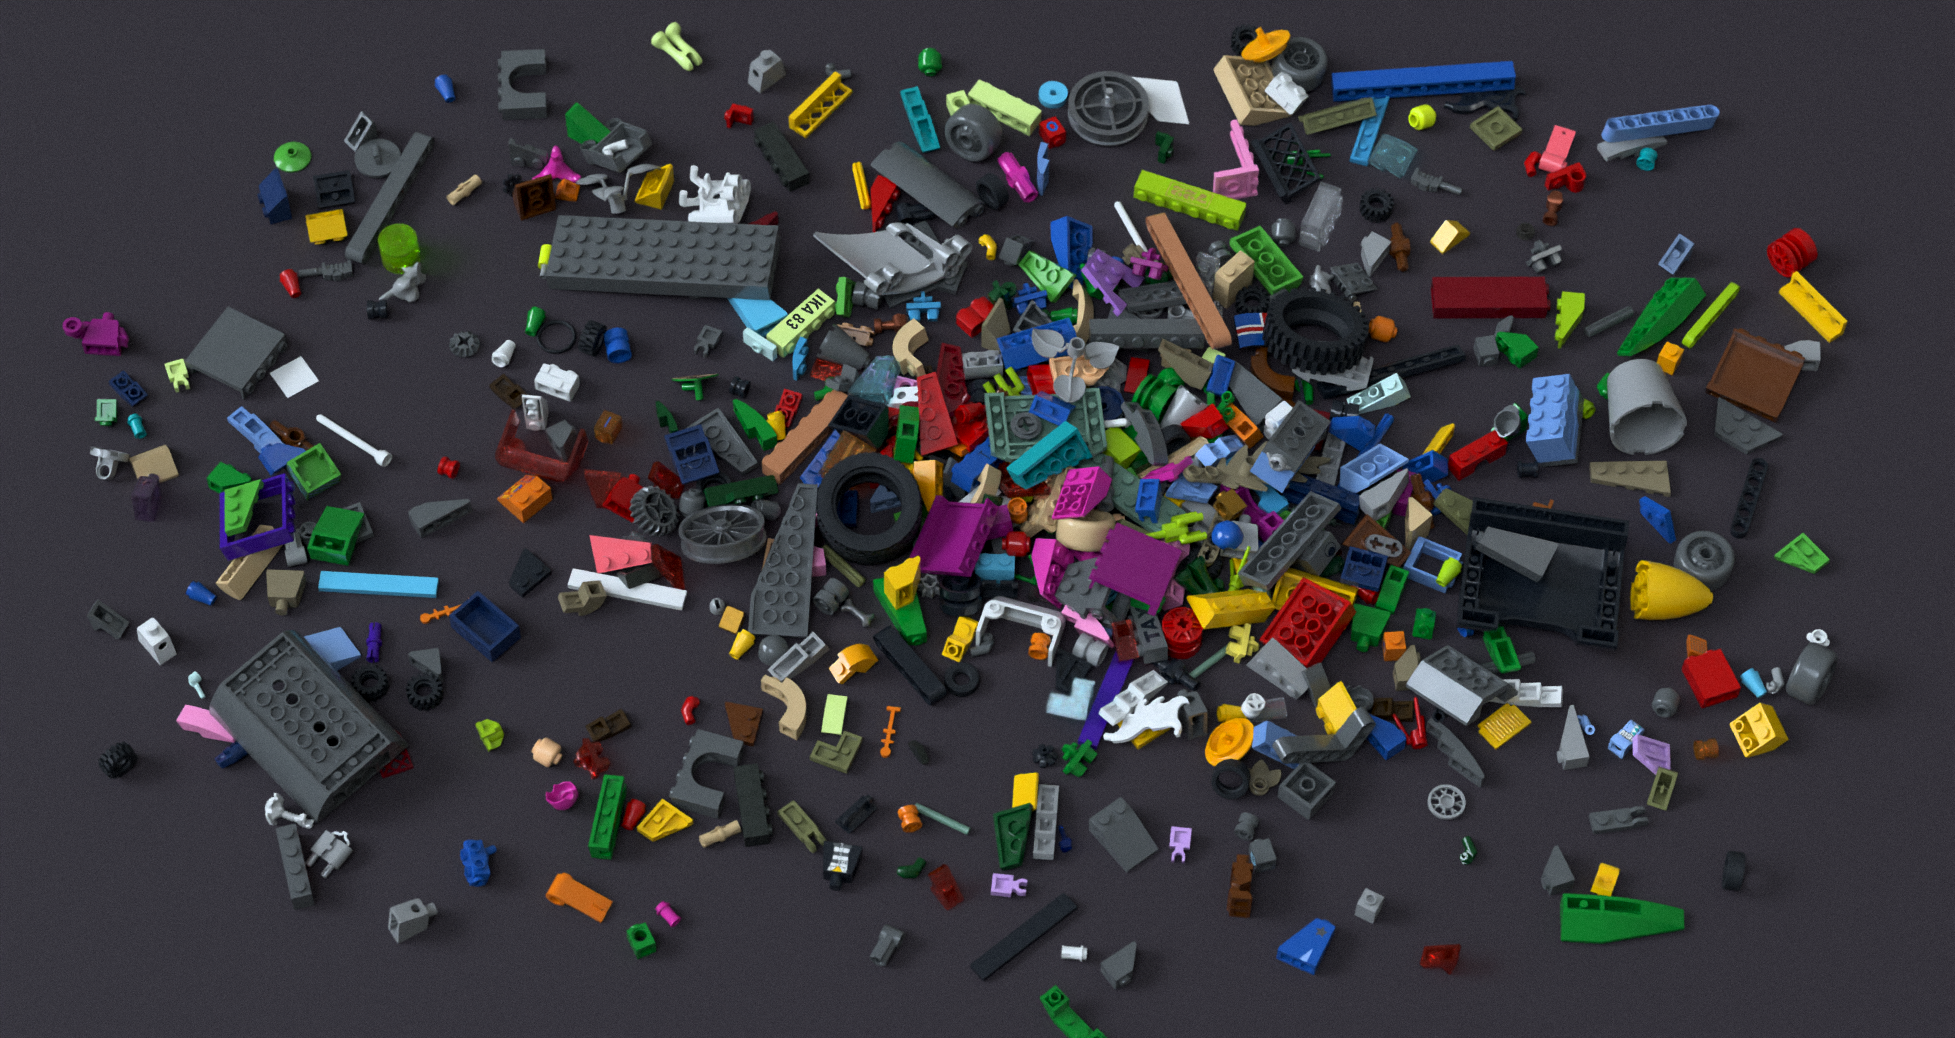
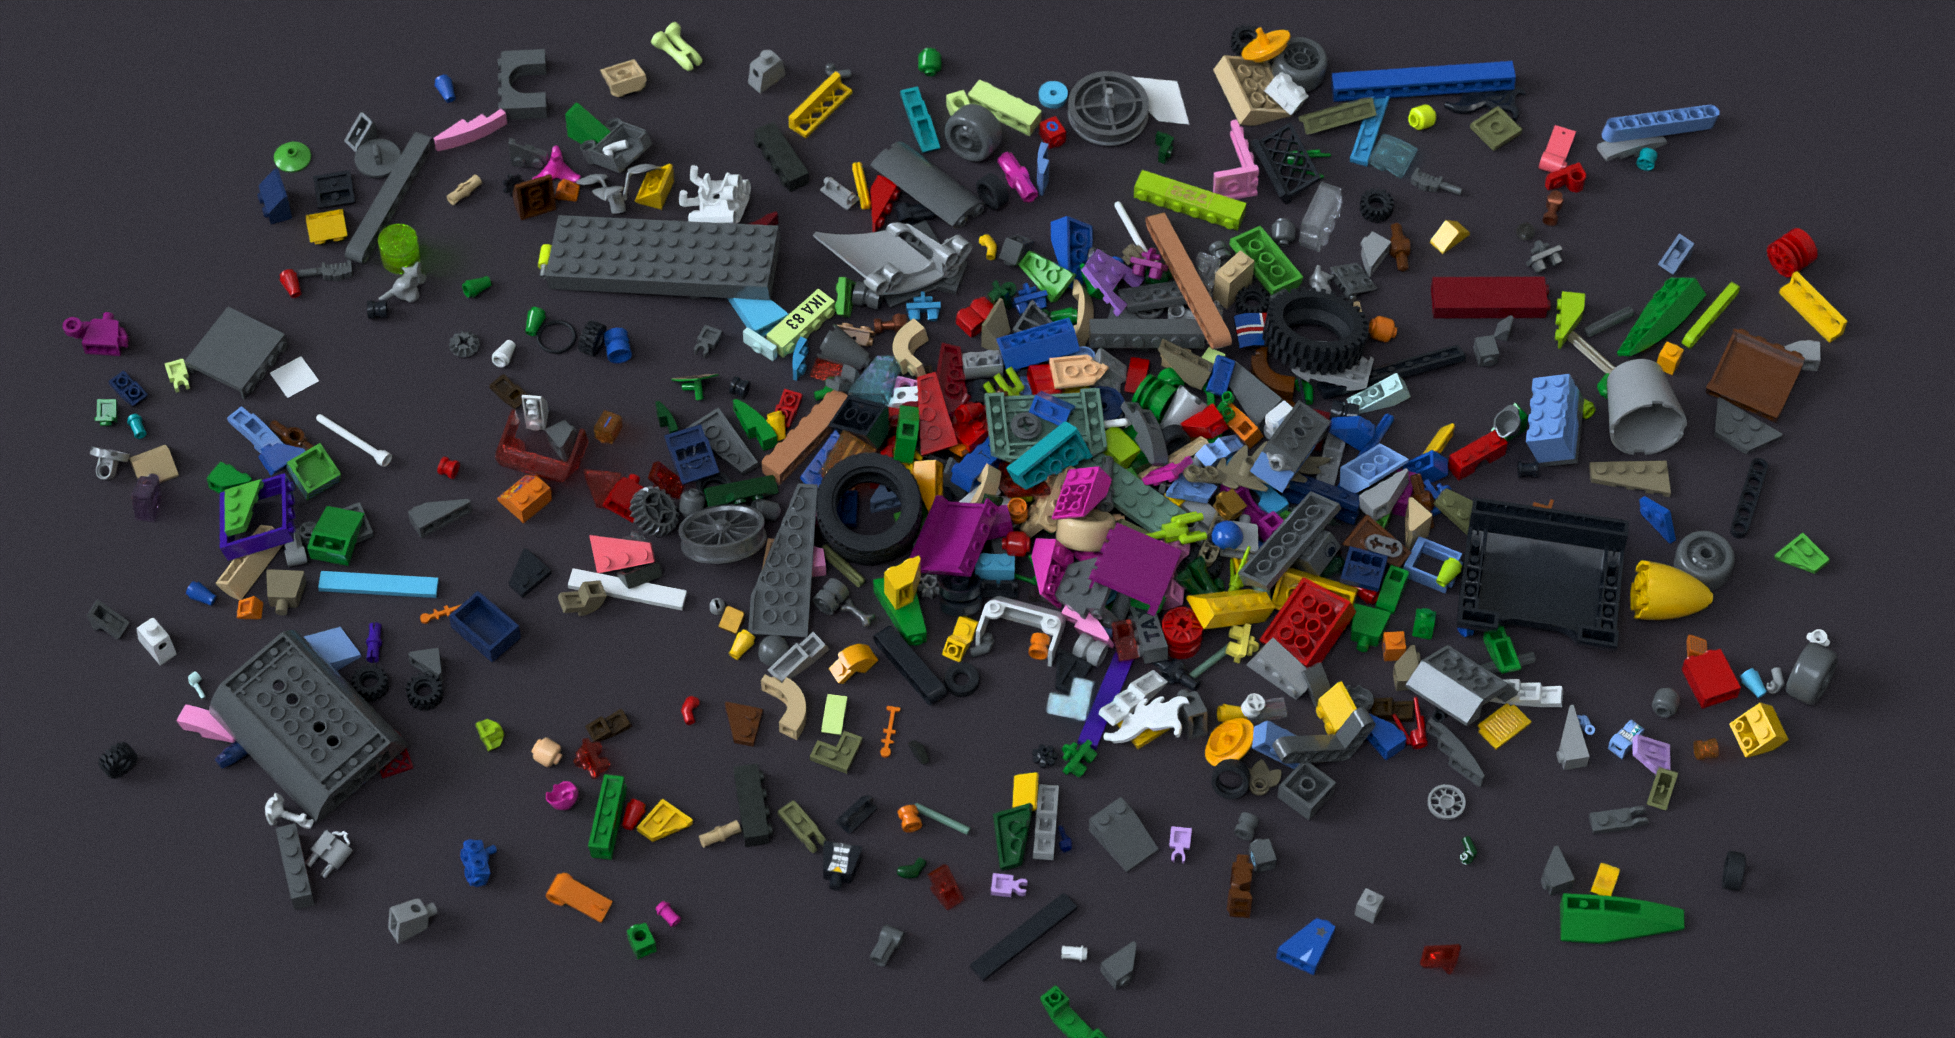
white brick [534,363,580,401] -> none
clear red wing [650,544,685,590] -> none
dark grey arch [669,729,744,819] -> none
red bracket [724,103,754,128] -> none
light grey plant [1032,328,1119,403] -> none
blue hinge [1135,479,1163,523] -> none
dark grey slope [1475,527,1559,583] -> none
green slope [1495,331,1539,369] -> none
red arm [1524,151,1542,177] -> none
none -> orange slope [237,596,263,619]
none -> bright pink slope [434,109,507,151]
none -> green cone [462,276,492,298]
none -> tan slope [600,59,647,97]
none -> light grey hinge [820,176,860,210]
none -> dark tan axle [1567,331,1616,374]

